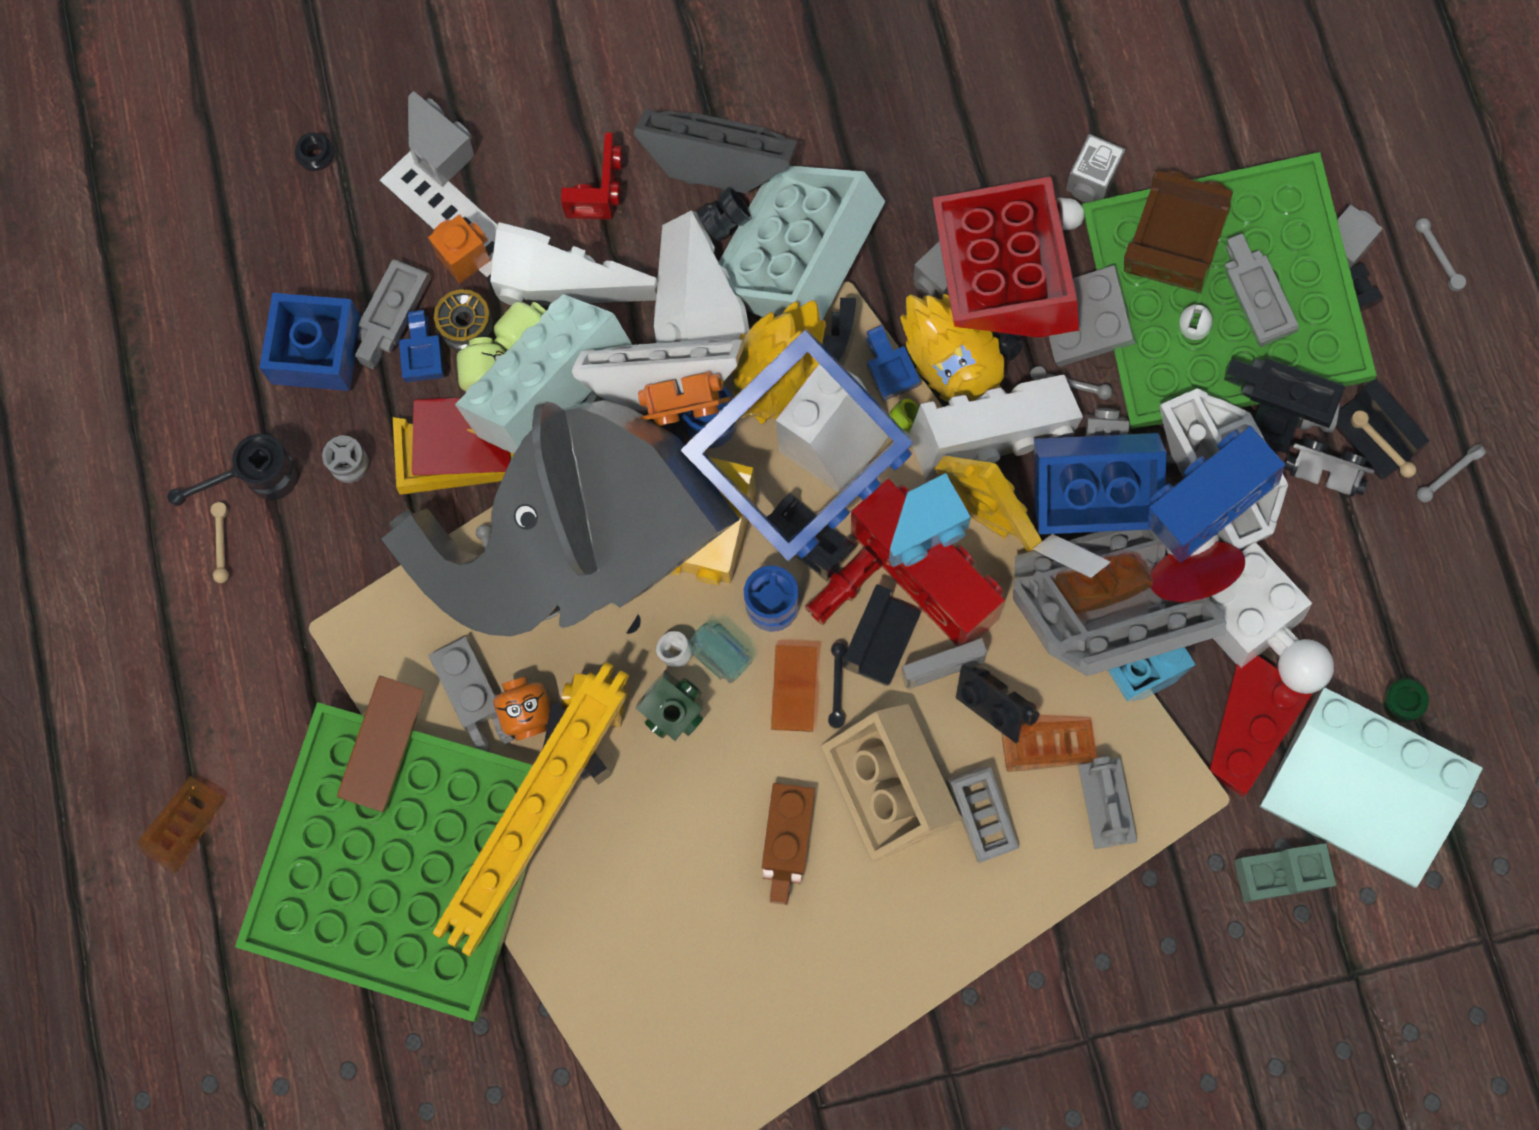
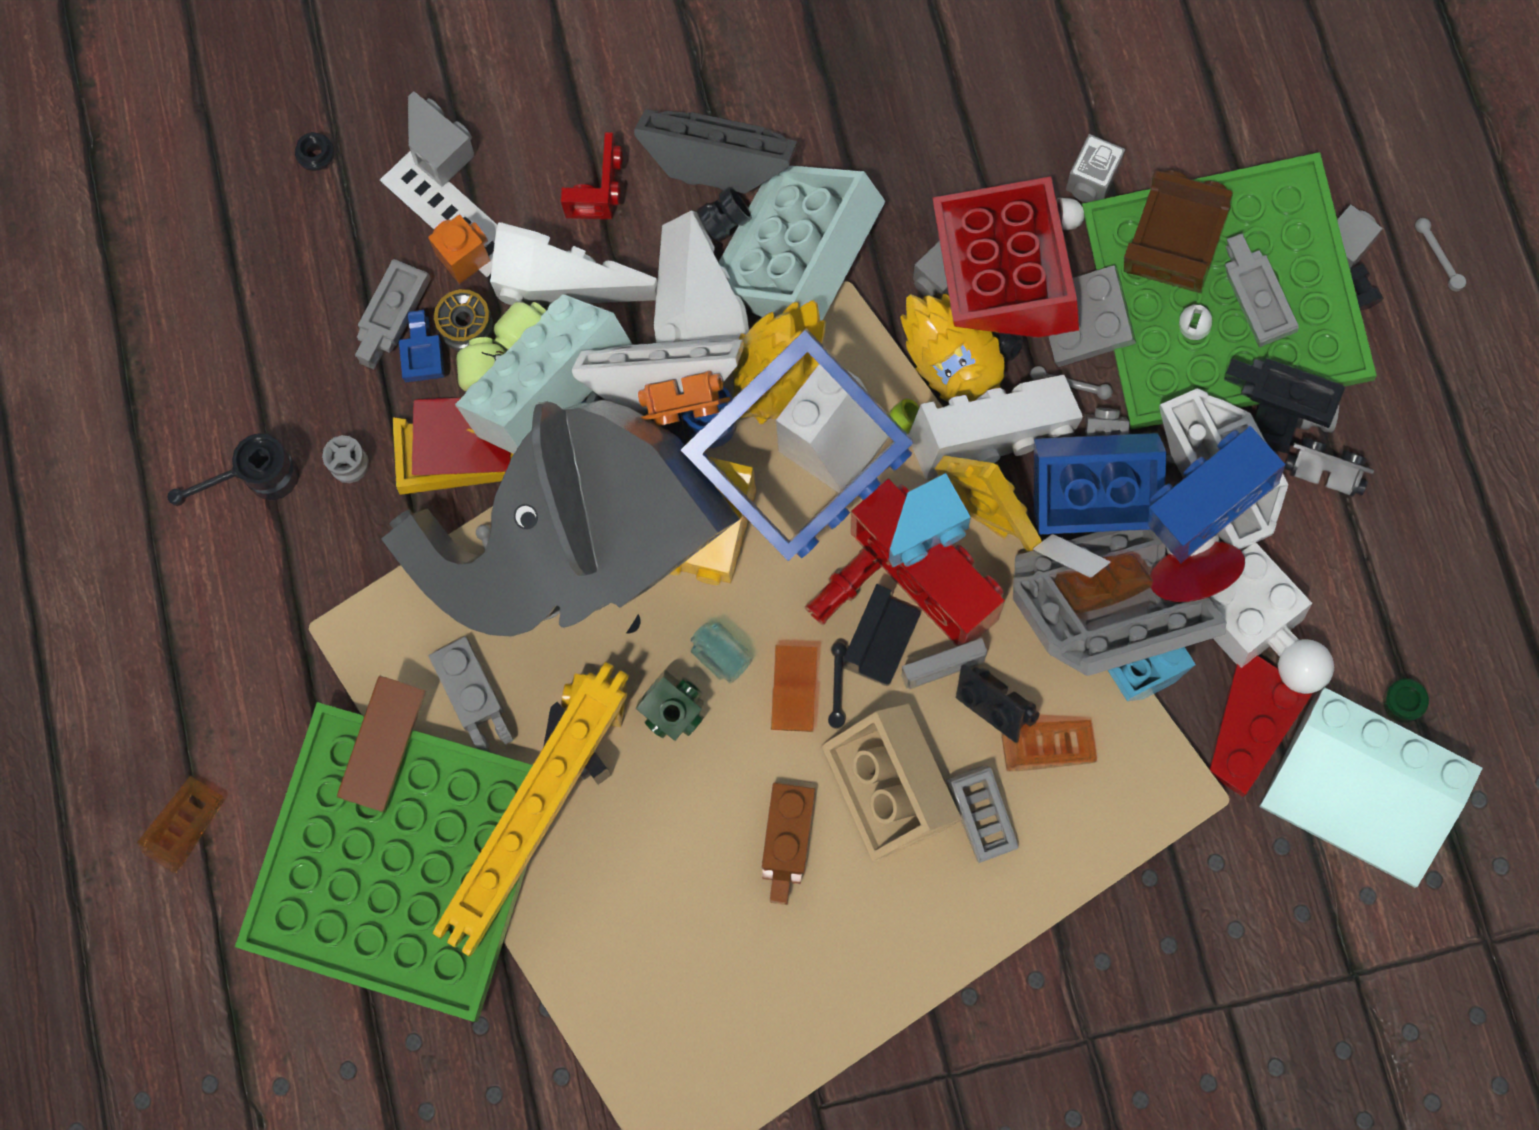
tan hinge [210,502,229,583] -> none
blue brick [259,293,362,391] -> none
orange head [493,676,551,741] -> none
white hinge [656,631,693,668] -> none
blue wheel [743,565,799,632] -> none
black hinge [767,493,857,582] -> none
black slope [823,298,856,367] -> none
blue plate [866,326,921,402] -> none
light grey hinge [1078,757,1137,849] -> none
sand green slope [1234,843,1336,903] -> none
black panel [1335,378,1430,480] -> none
tan hinge [1350,410,1416,478] -> none
light grey hinge [1416,444,1486,503] -> none

